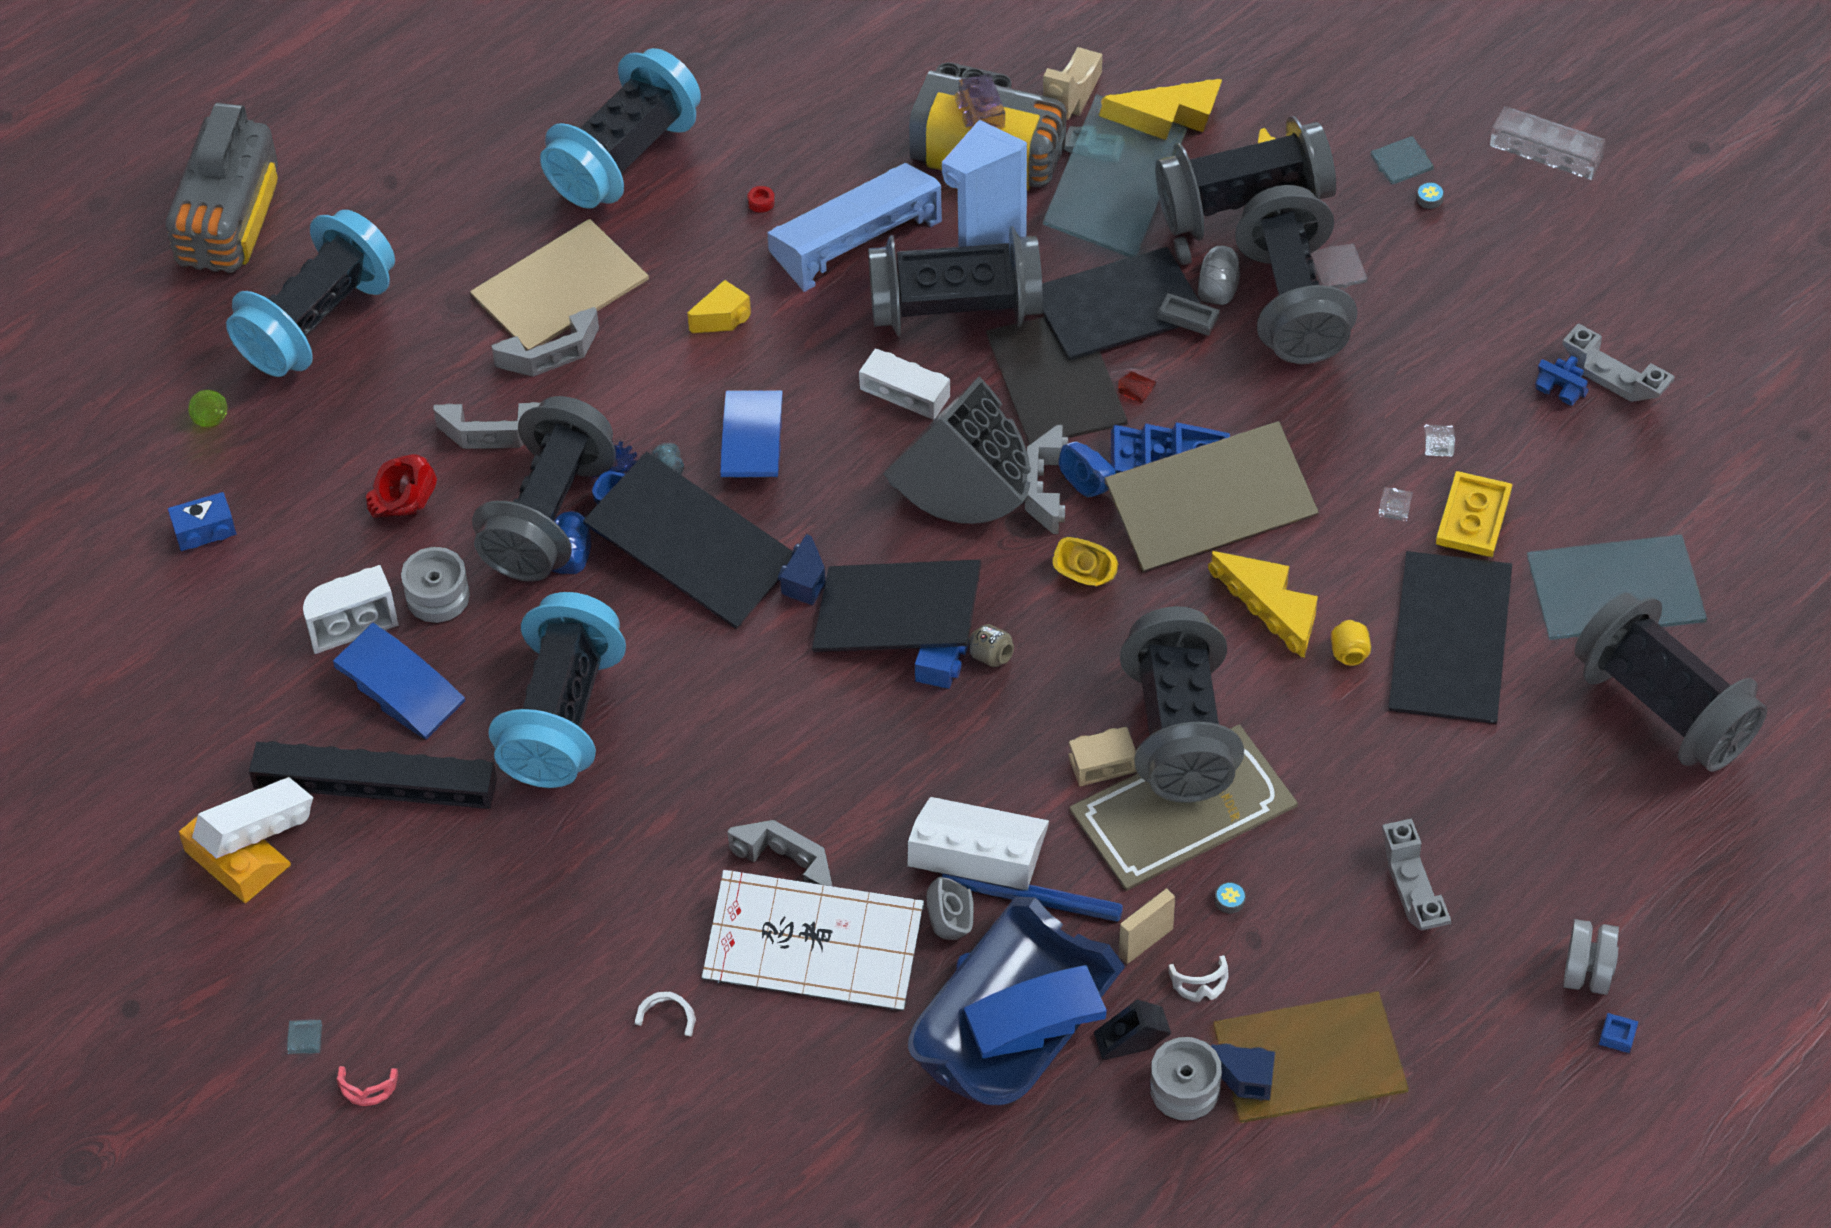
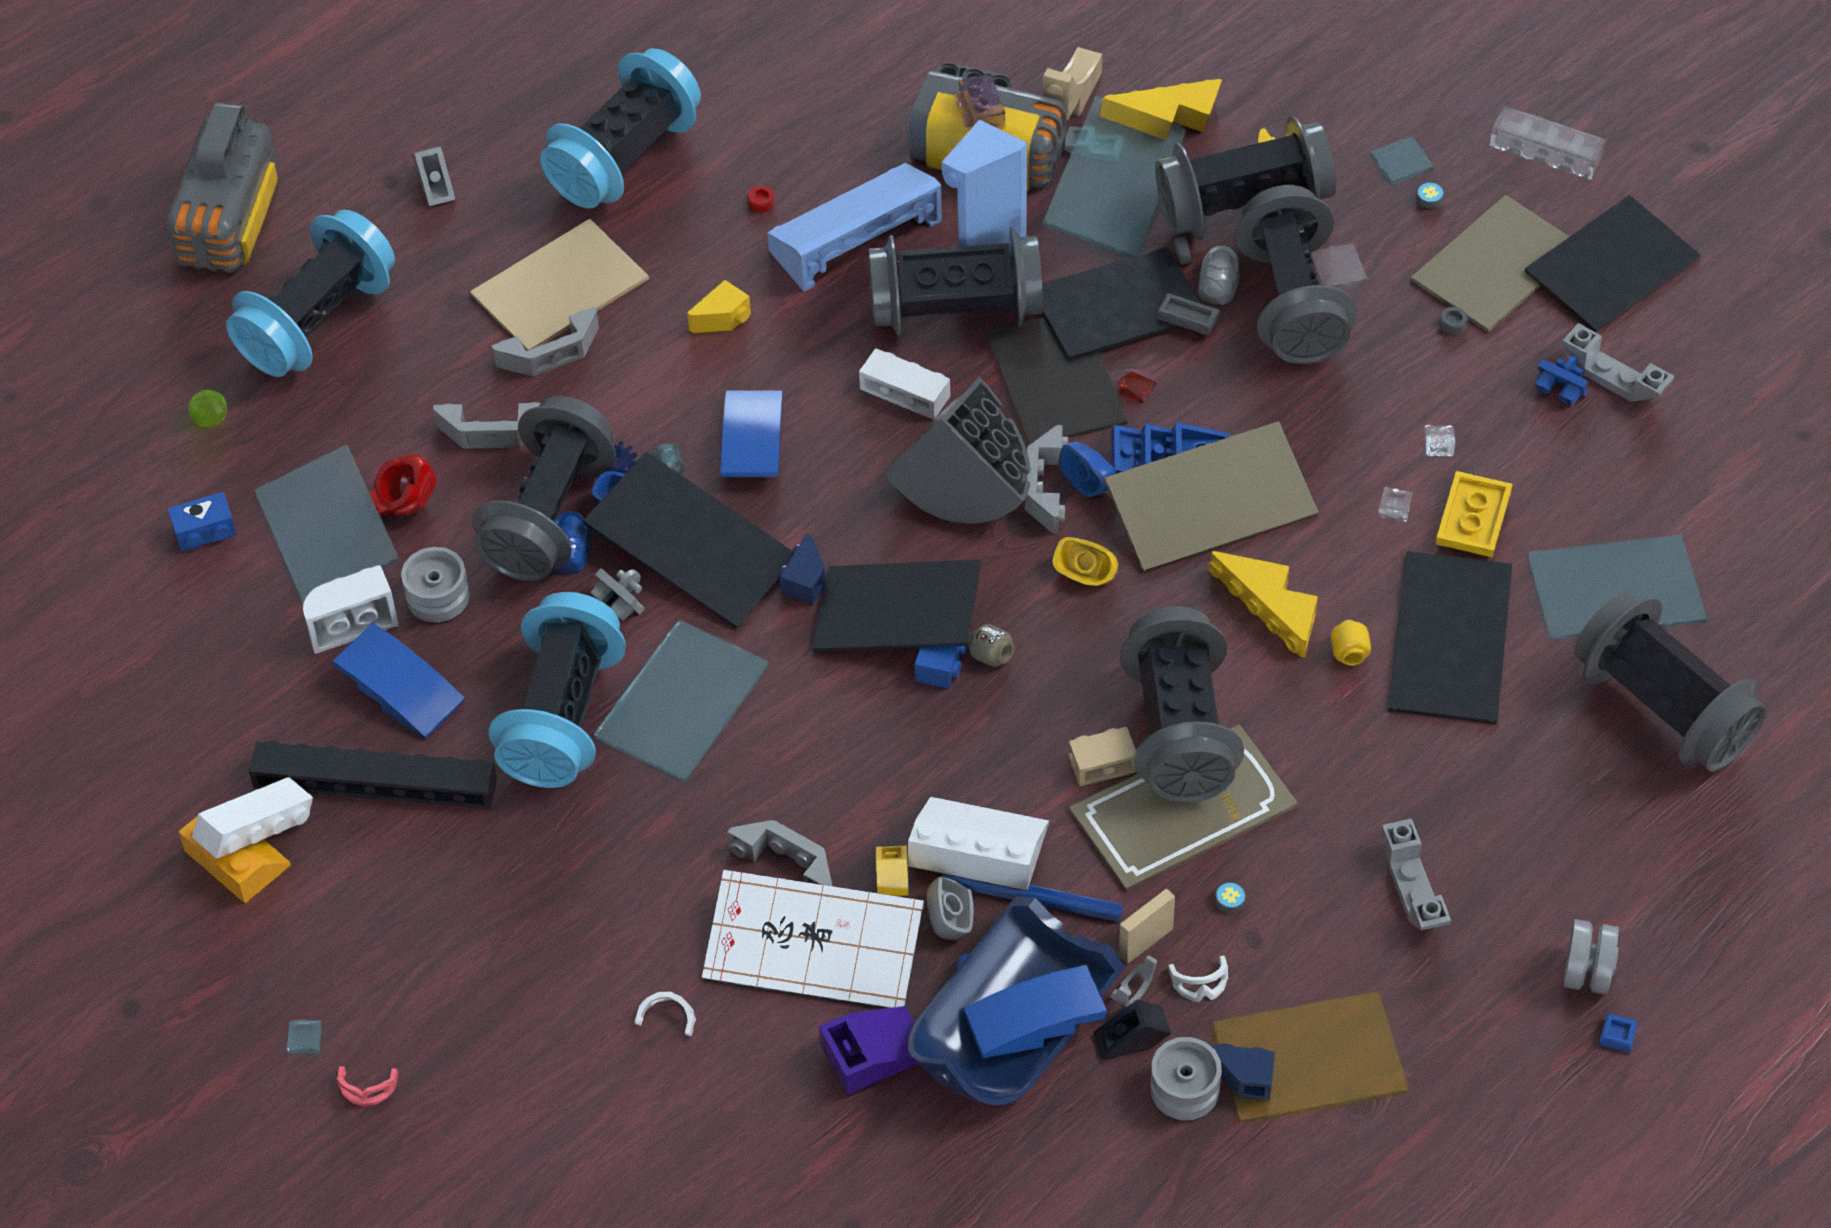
none -> clear light blue piece [254,445,400,604]
none -> light grey slope [412,146,455,206]
none -> light grey hips [590,568,645,621]
none -> clear light blue piece [594,620,770,782]
none -> dark purple slope [819,1006,918,1095]
none -> yellow slope [876,846,909,897]
none -> light grey helmet [1108,955,1157,1008]
none -> dark tan piece [1411,195,1570,332]
none -> dark grey tile [1439,307,1468,335]
none -> black piece [1524,195,1701,332]

